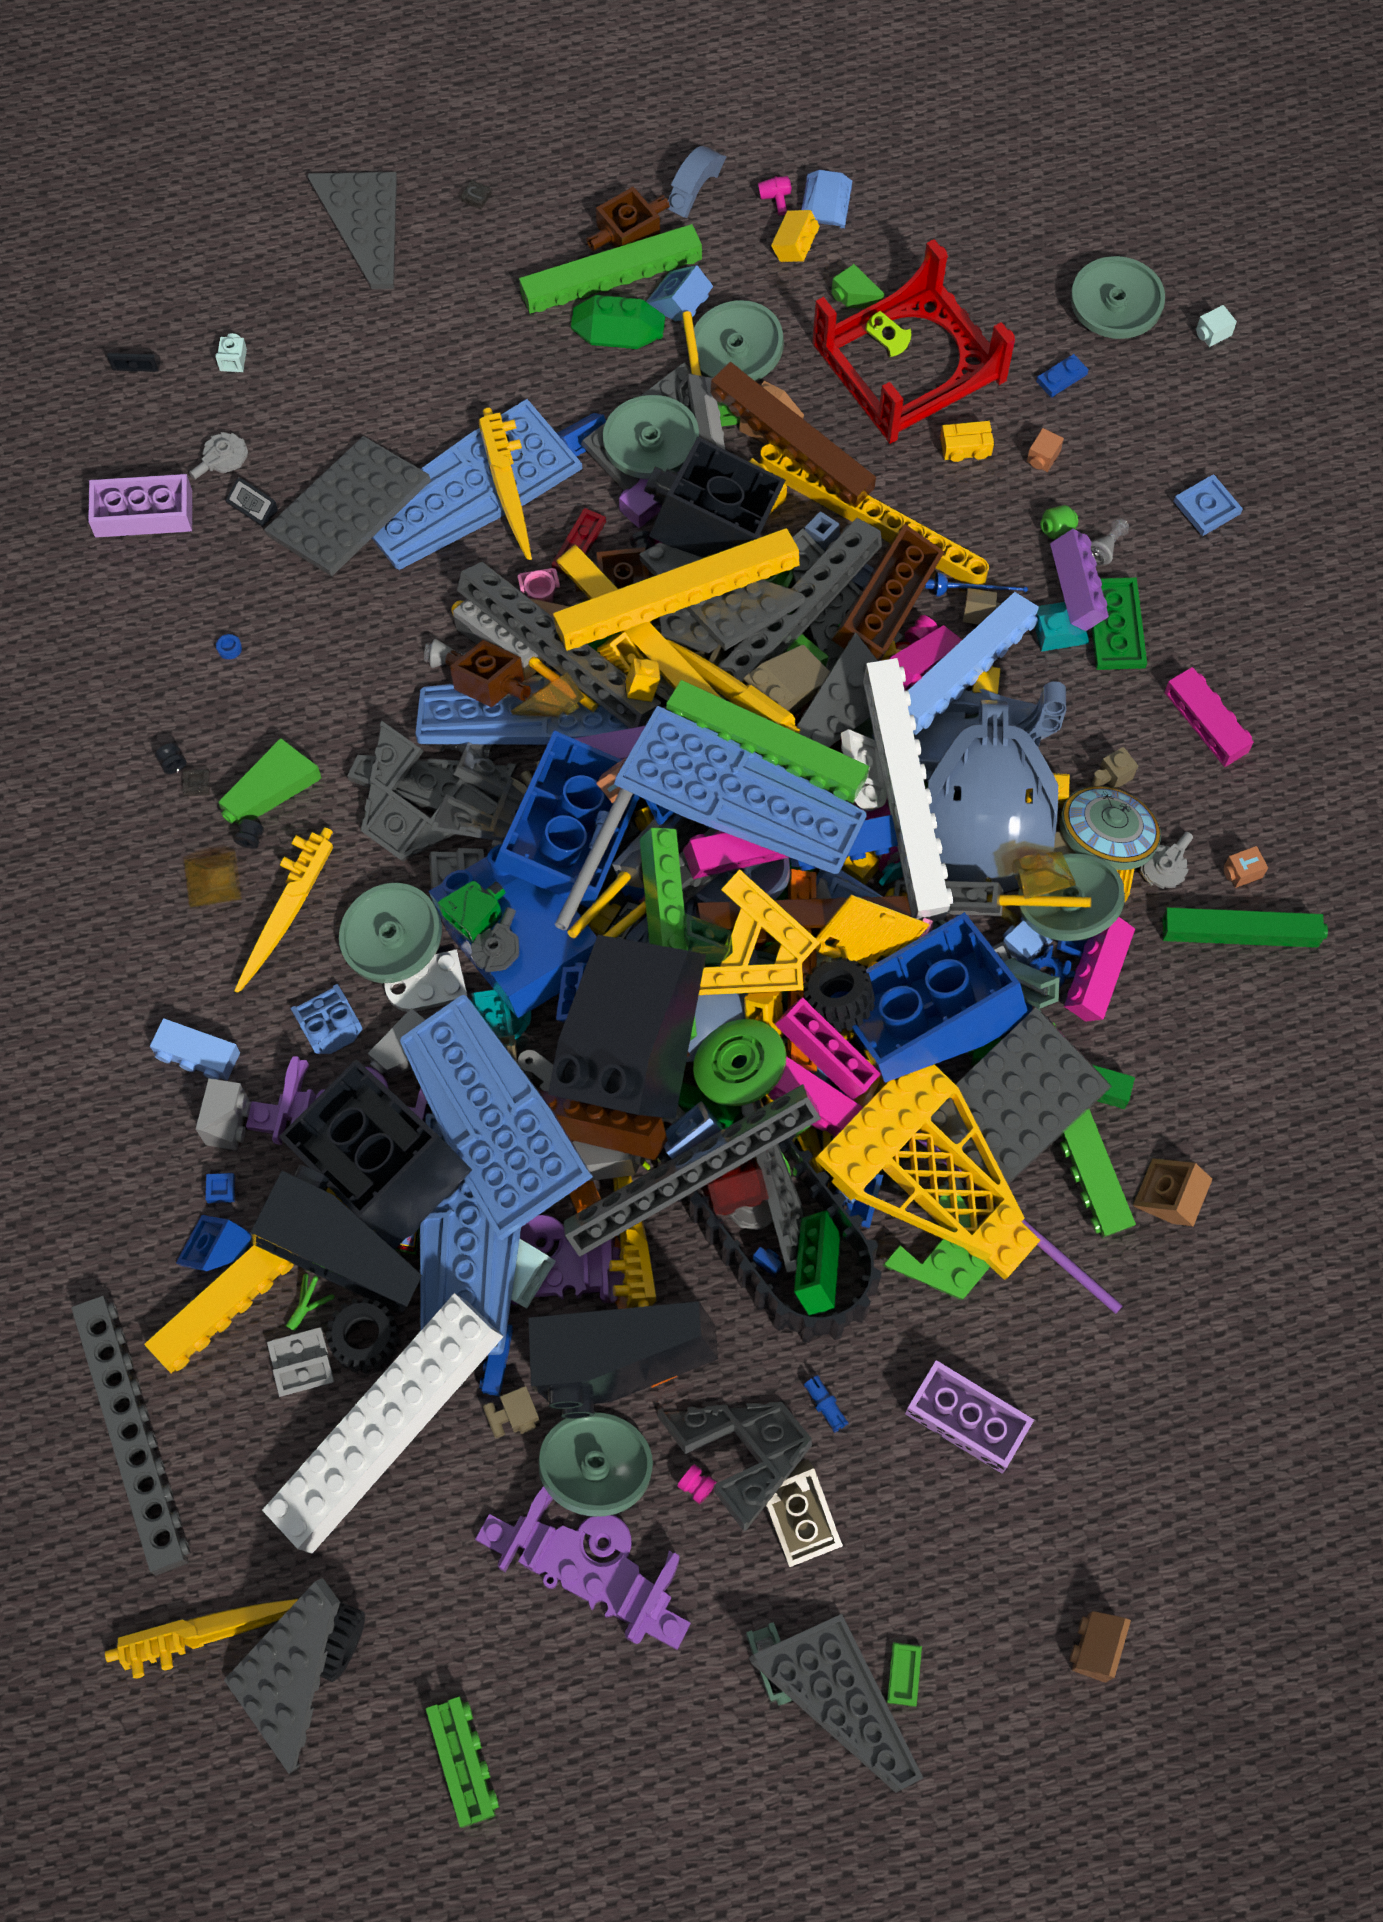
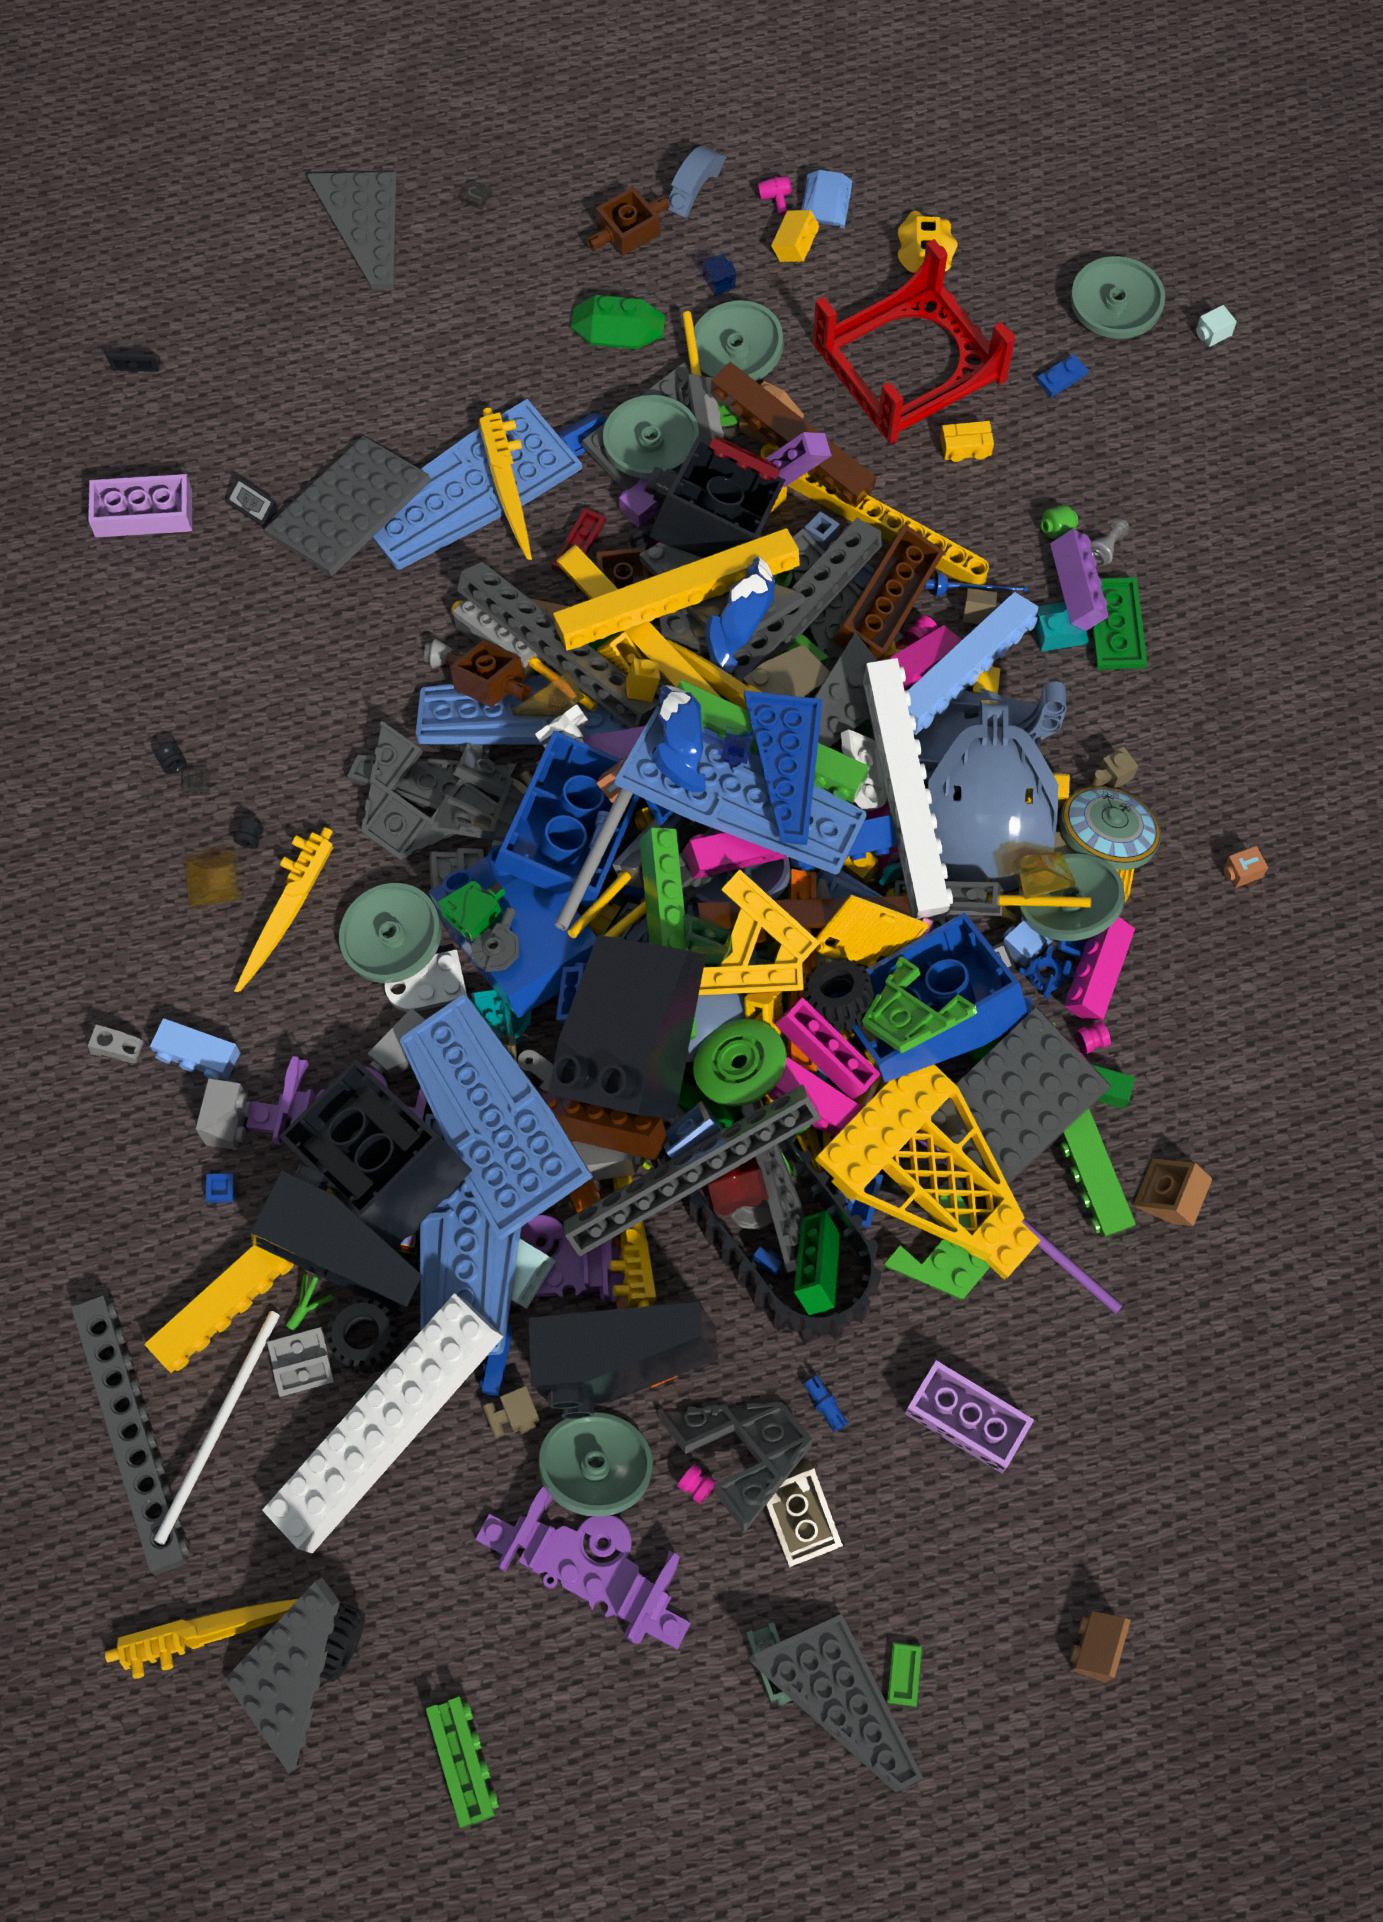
blue slope [176,1215,251,1271] -> none
light grey piece [189,432,248,480] -> none
light aqua brick [216,333,247,372] -> none
blue tile [216,634,242,660] -> none
bright green slope [219,738,322,824] -> none
medium blue slope [291,984,363,1054] -> none
bright pink piece [518,568,560,603] -> none
bright green brick [519,224,702,314] -> none
medium blue slope [646,265,713,321] -> none
bright green slope [832,264,884,309] -> none
lime piece [865,311,911,357] -> none
sand green window [1003,958,1059,1009] -> none
nougat brick [1027,428,1064,472] -> none
light grey piece [1140,832,1193,889] -> none
green brick [1162,908,1328,948] -> none
dark pink brick [1164,667,1254,767] -> none
medium blue plate [1173,474,1243,536] -> none
none -> light grey leg [88,1025,144,1063]
none -> white piece [154,1311,280,1545]
none -> white plant [535,705,589,749]
none -> blue animal [653,685,705,792]
none -> clear blue brick [702,254,736,296]
none -> blue animal [705,556,775,674]
none -> dark red plate [709,435,782,480]
none -> clear blue brick [721,727,753,765]
none -> blue wing [744,691,823,845]
none -> medium lavender brick [765,432,832,487]
none -> bright green wing [862,956,978,1054]
none -> yellow piece [898,211,958,274]
none -> dark pink wheel [1075,1021,1111,1054]

